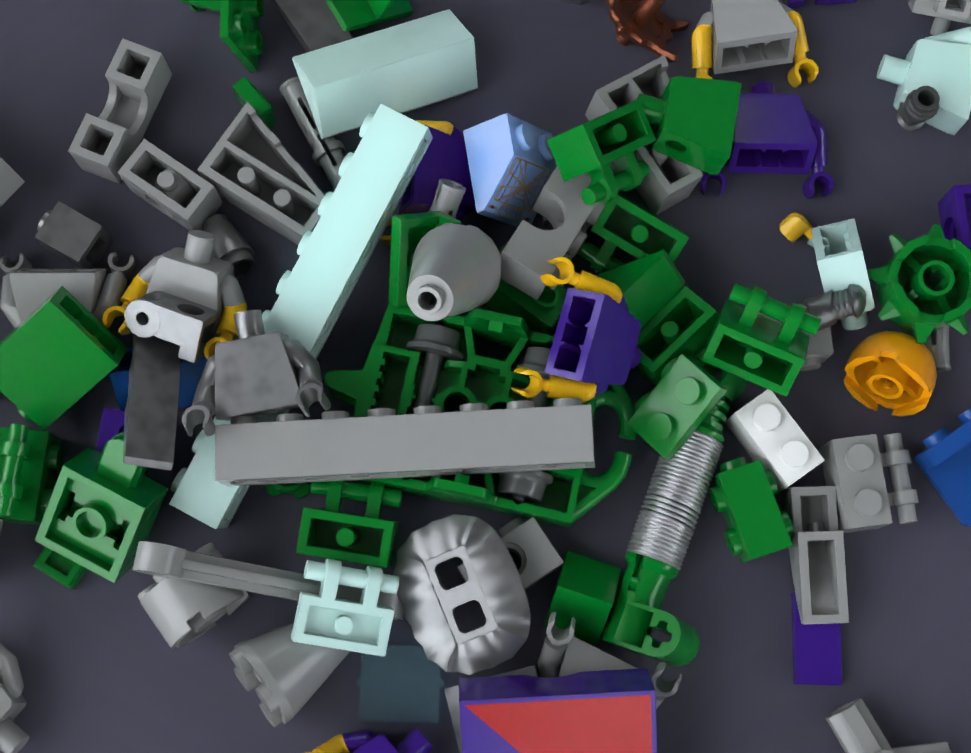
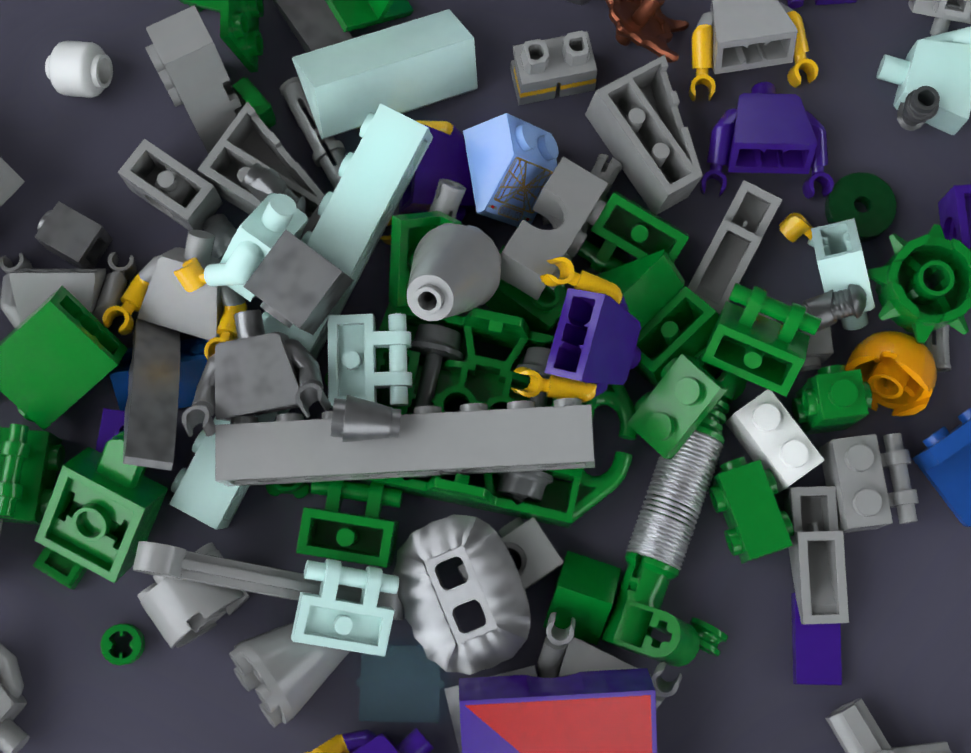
light grey arch [68,38,172,184] -> none
leg [125,291,220,363] -> none
green brick [547,99,656,205] -> none
green torso [637,76,742,176] -> none
none -> white head [45,41,113,98]
none -> green bush [100,624,145,666]
none -> light grey wedge [145,5,242,153]
none -> light aqua torso [174,163,309,302]
none -> flat silver head [243,230,354,335]
none -> light aqua plate [327,313,412,408]
none -> flat silver cone [331,395,401,442]
none -> light grey hips [510,30,597,105]
none -> light grey slope [688,180,783,314]
none -> green bush [690,617,728,657]
none -> green brick [792,365,872,435]
none -> dark green piece [825,172,897,242]

